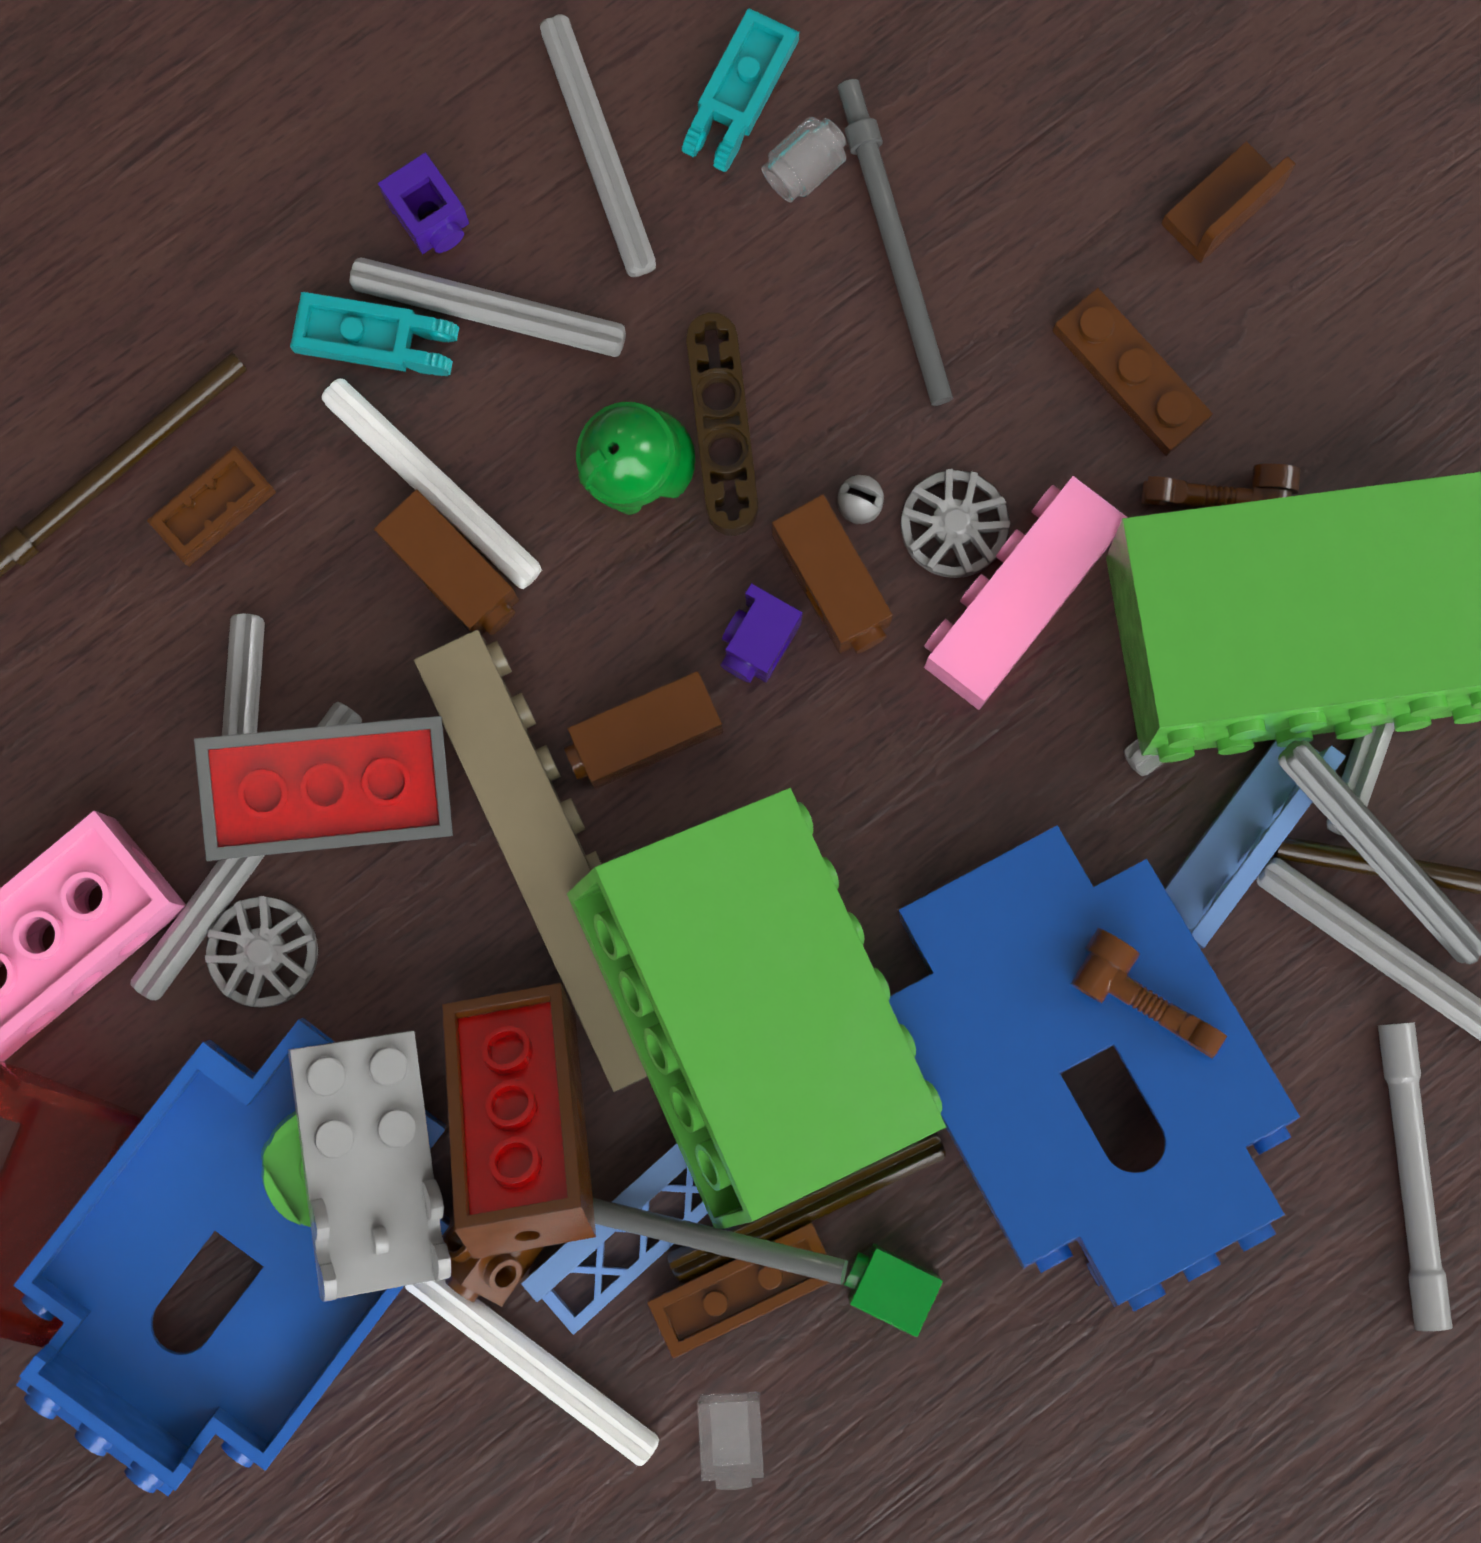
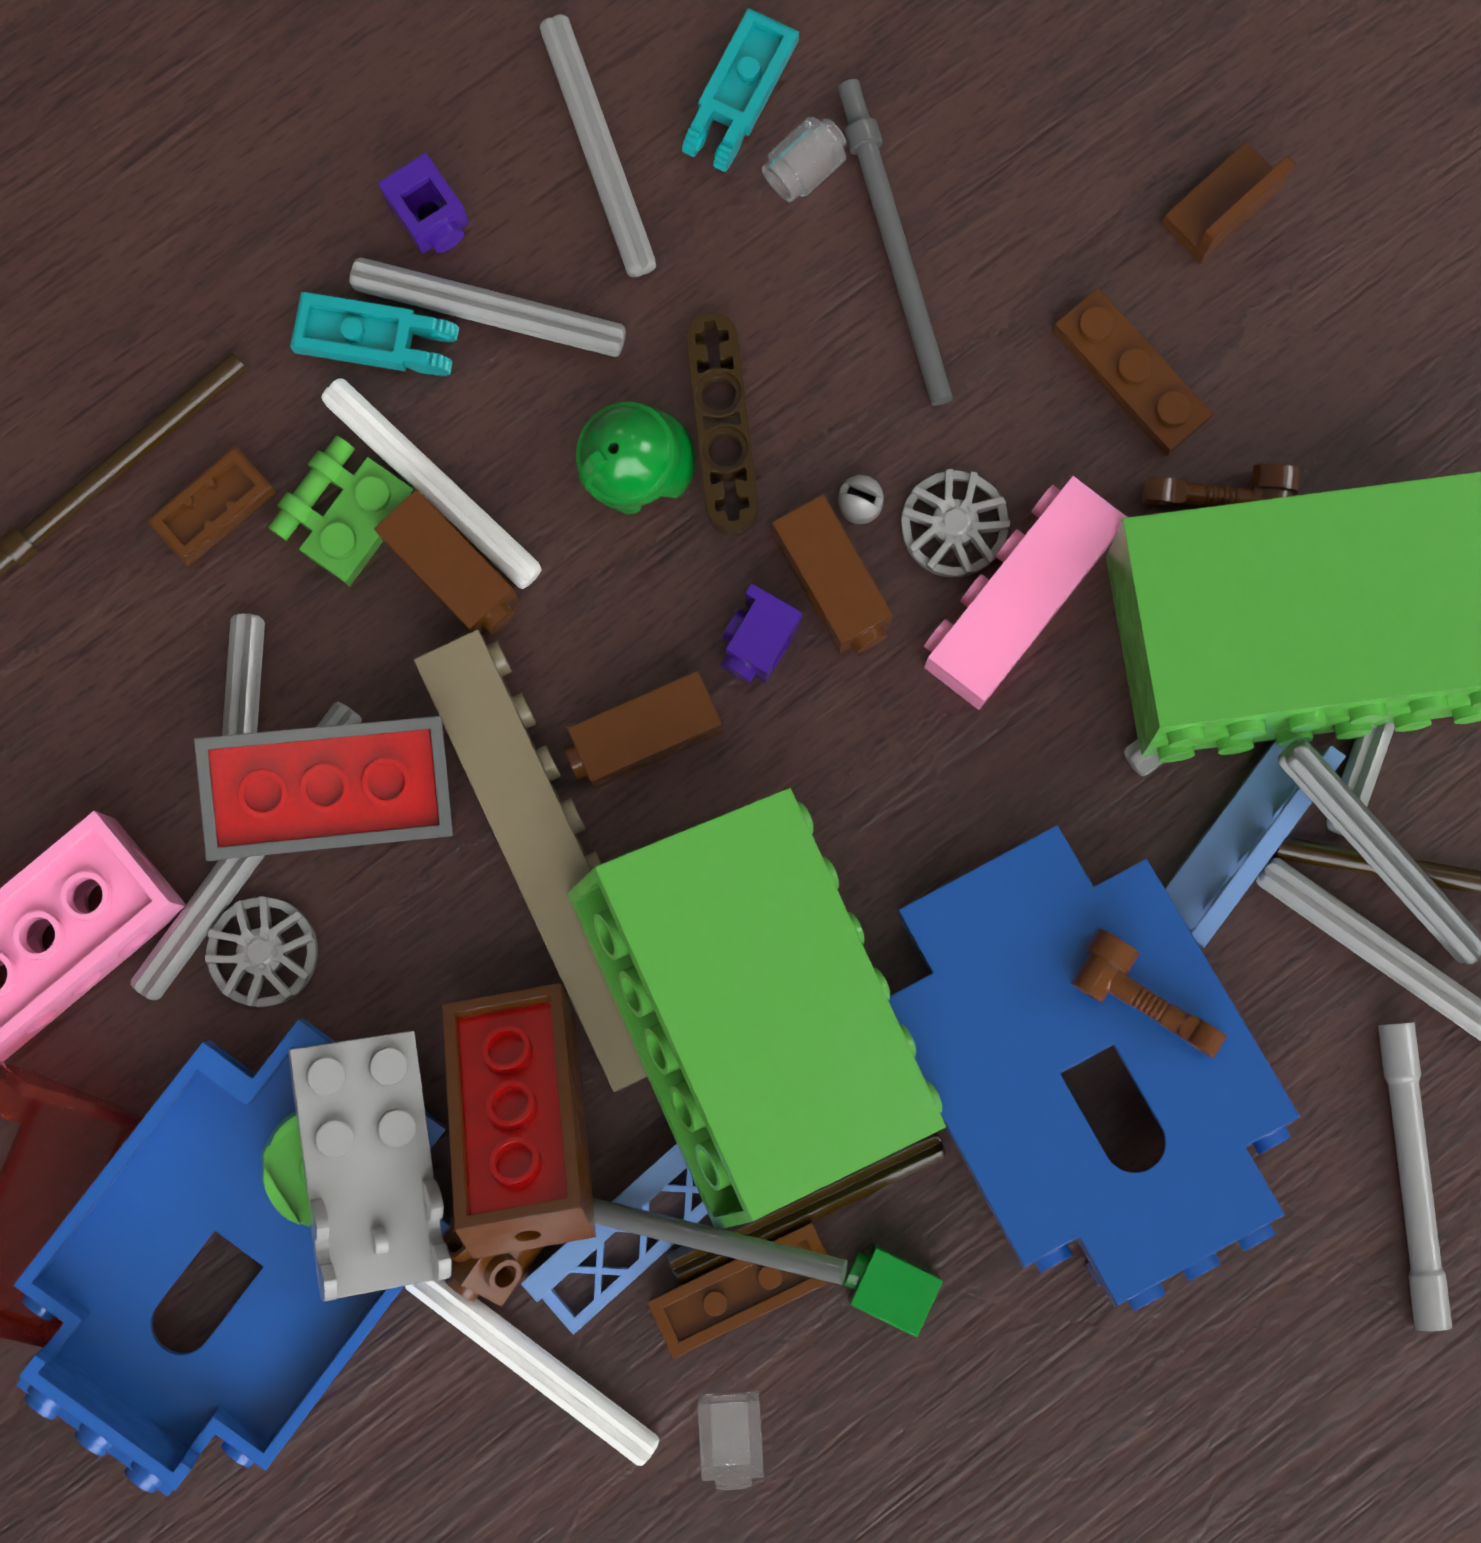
none -> bright green plate [268,435,415,587]

